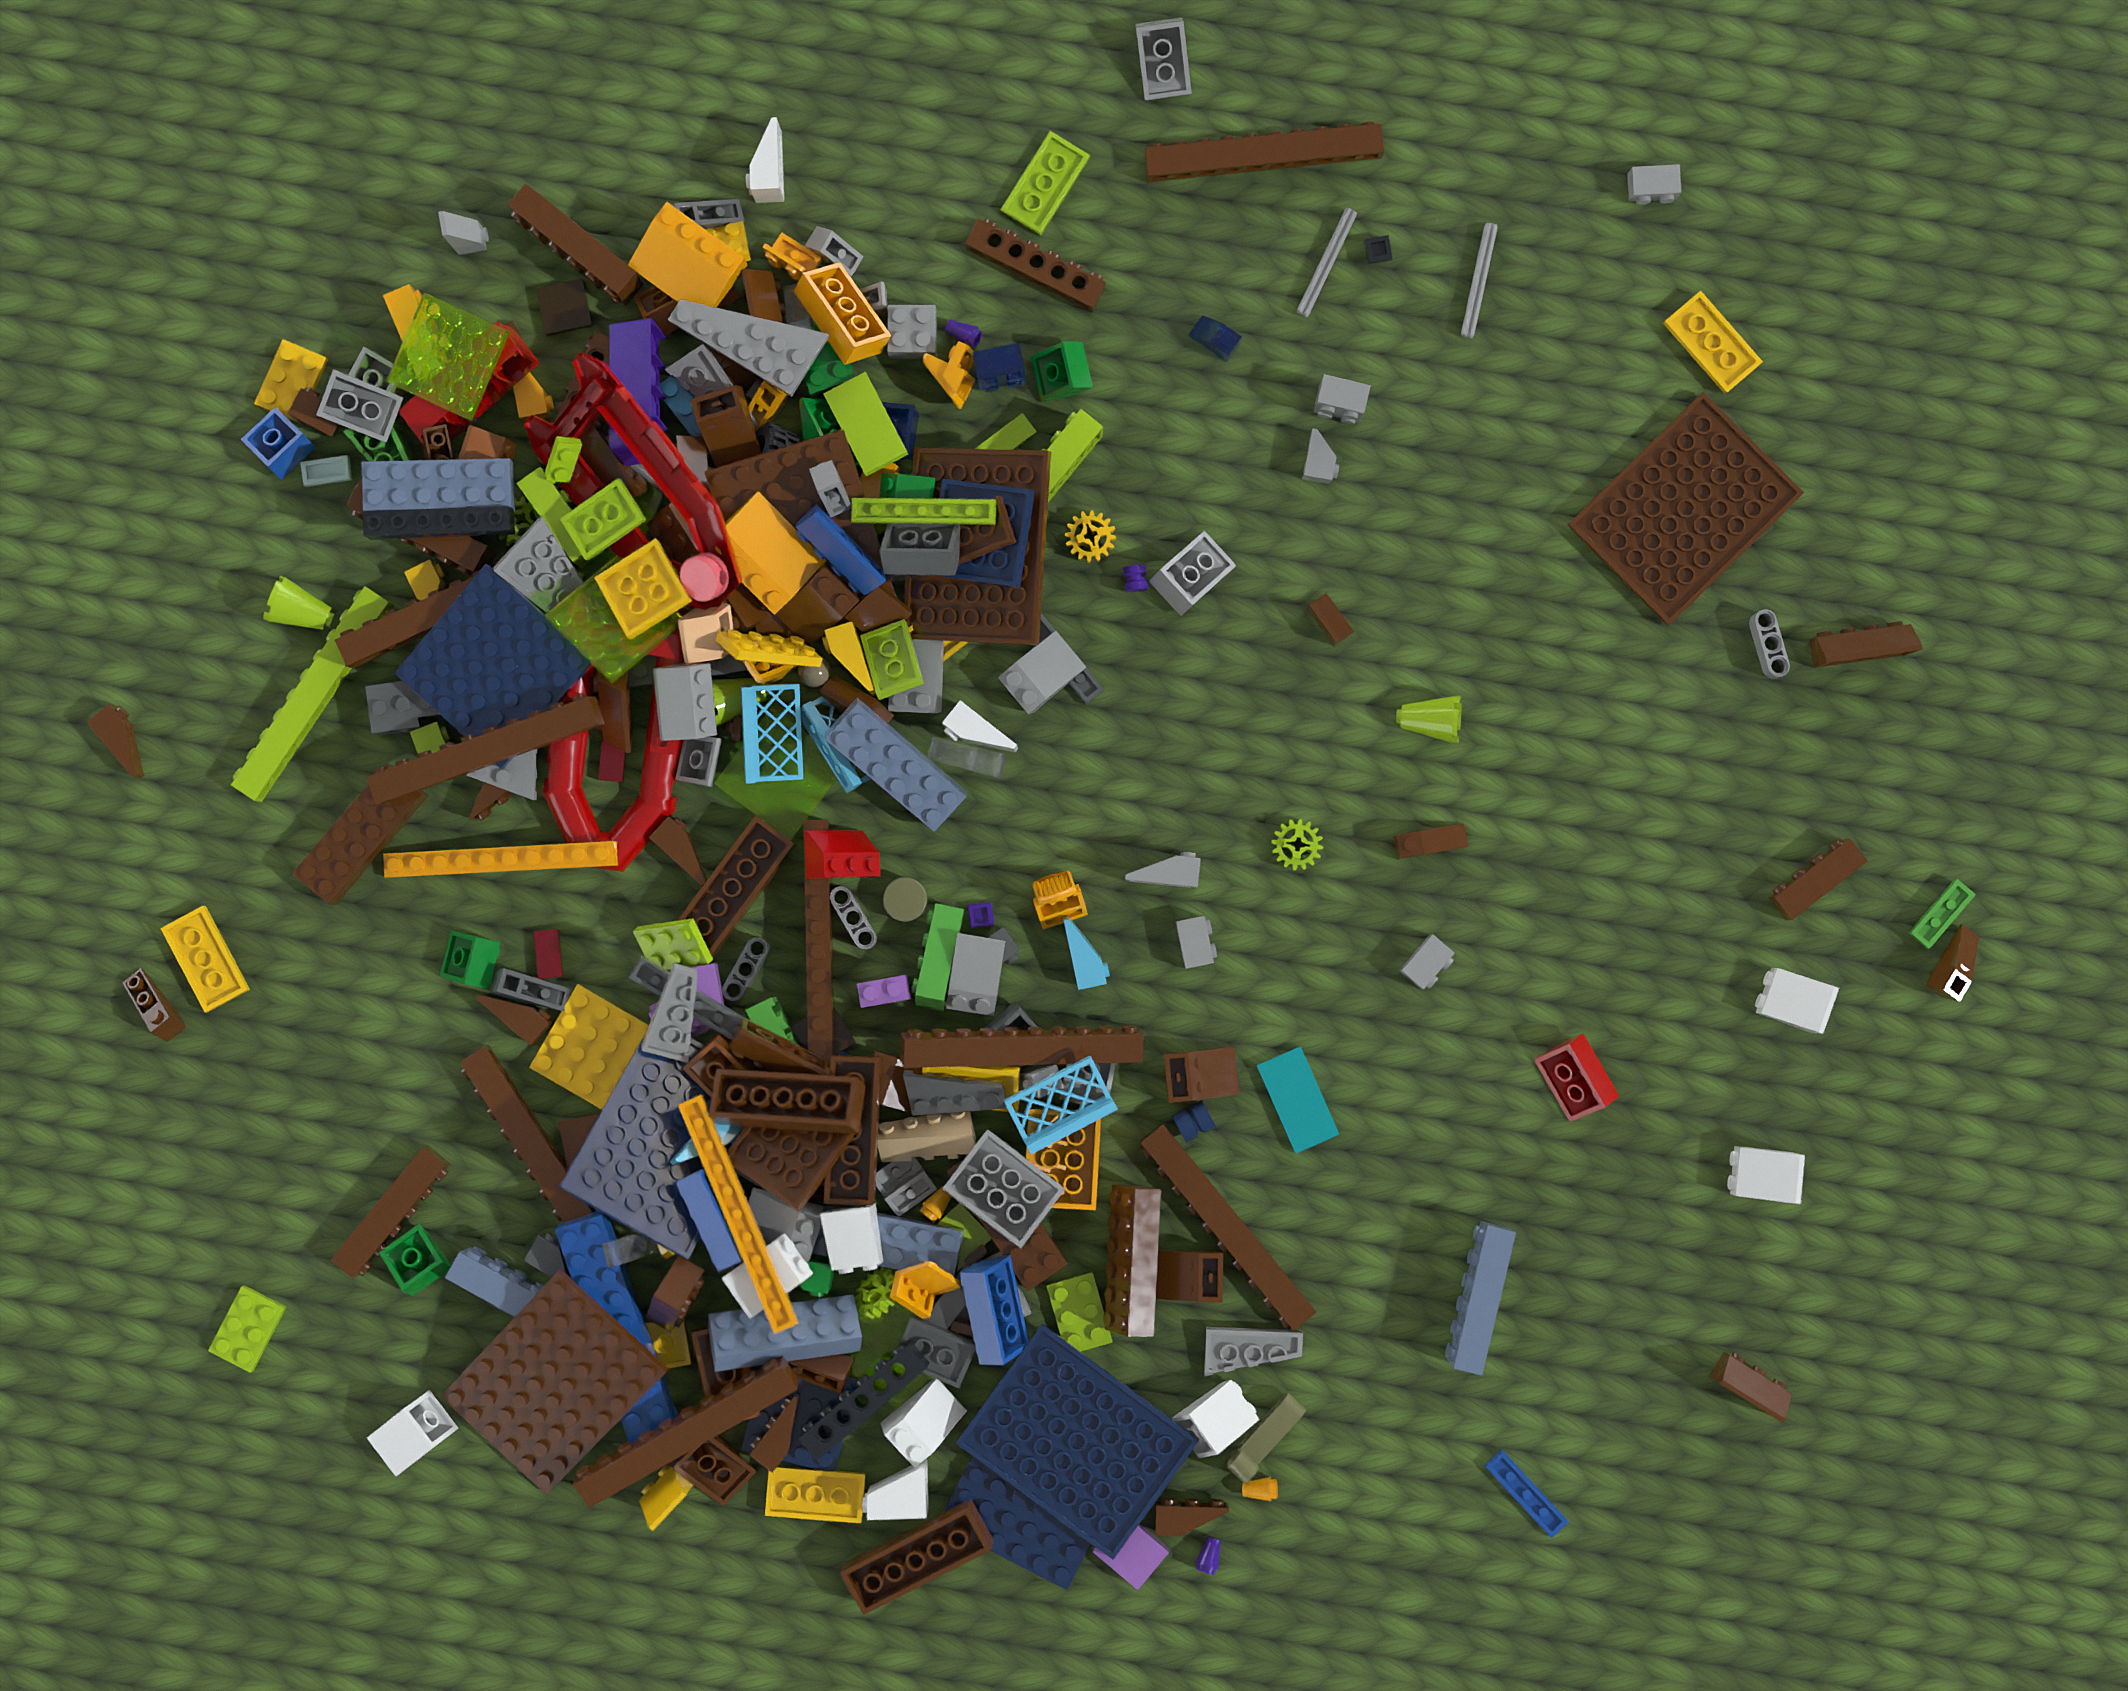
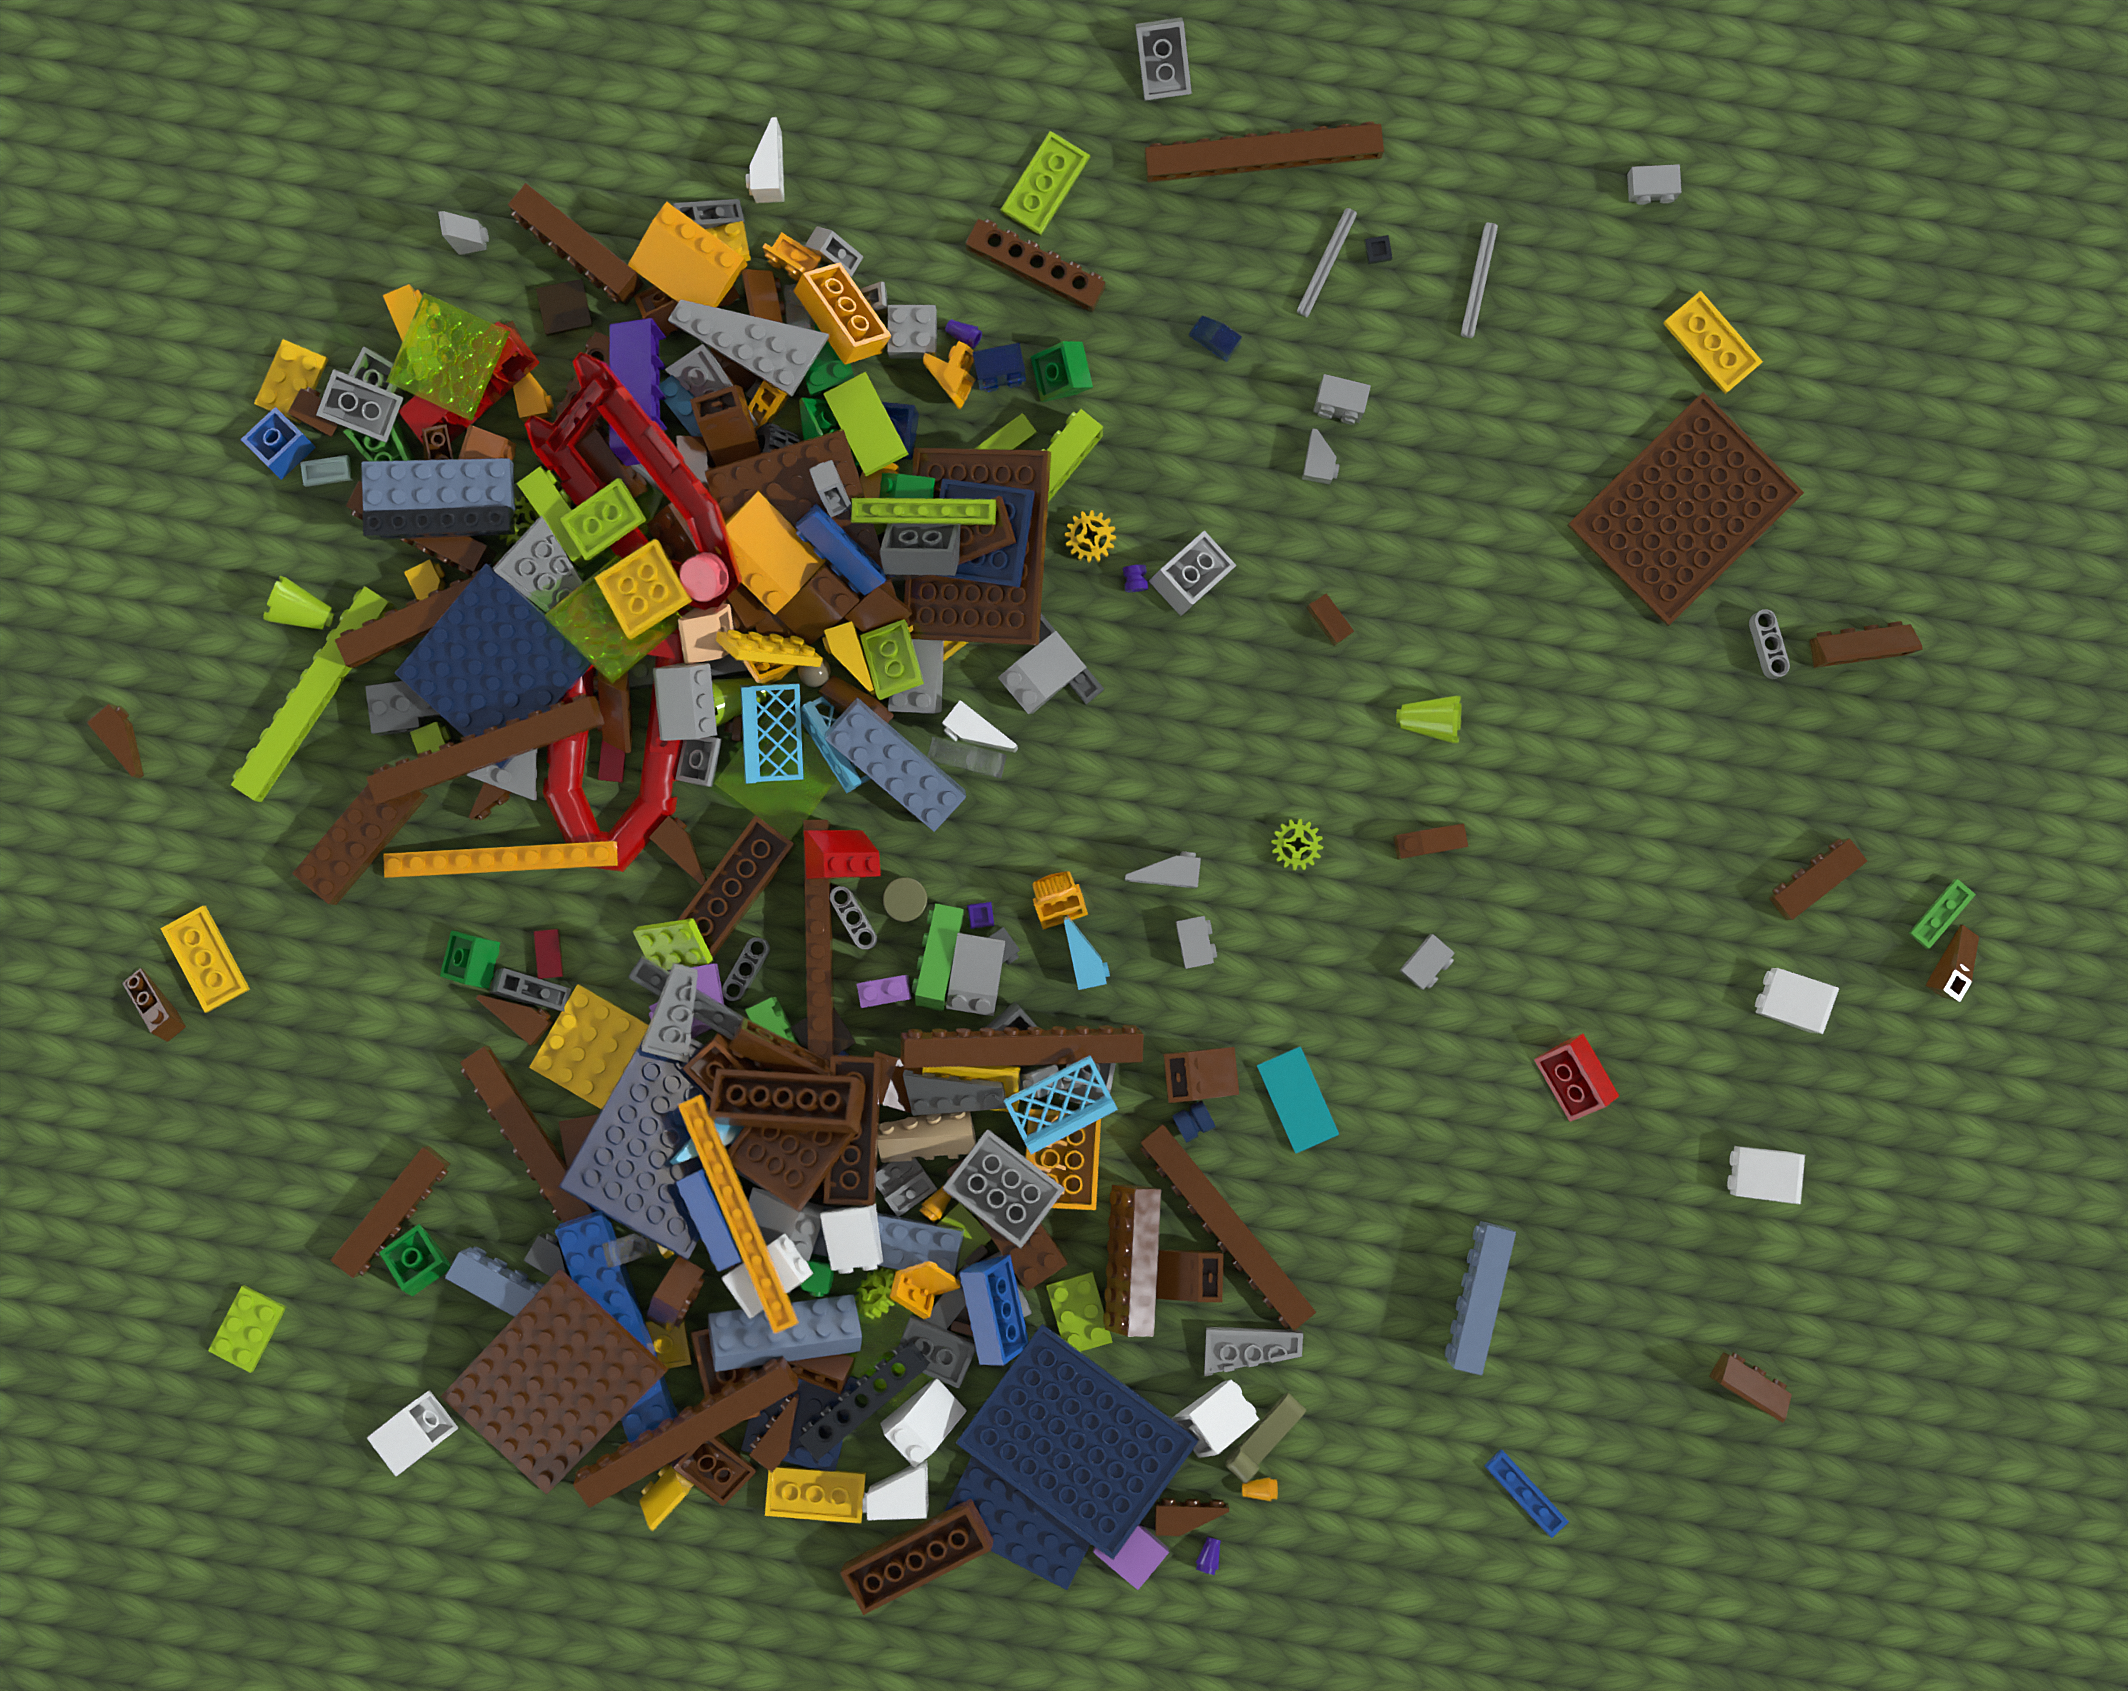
lime plate [544,436,582,483] -> none

